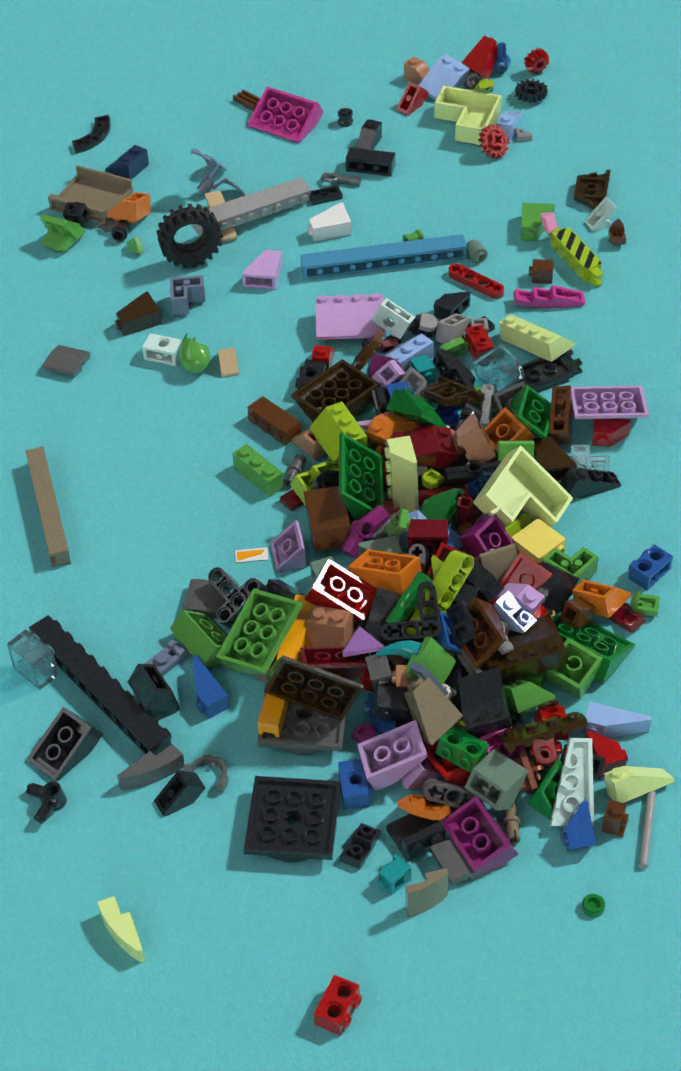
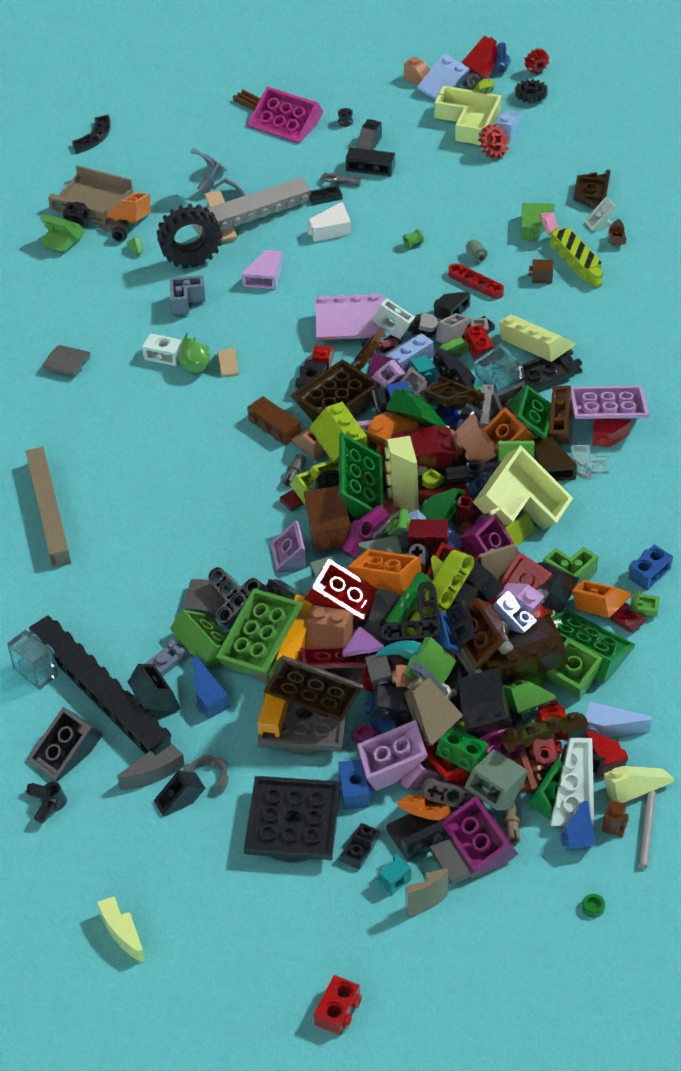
dark blue slope [105,145,149,180] -> none
dark brown slope [115,291,162,336] -> none
bright green brick [232,444,284,497] -> none
sticker [235,547,268,562] -> none
dark azure brick [300,234,467,280] -> none
red slope [396,81,429,115] -> none
light yellow piece [511,518,566,565] -> none
dark pink slope [513,285,585,308] -> none
light grey tile [515,128,533,142] -> none
black slope [559,467,621,498] -> none
reddish brown brick [560,598,596,628] -> none

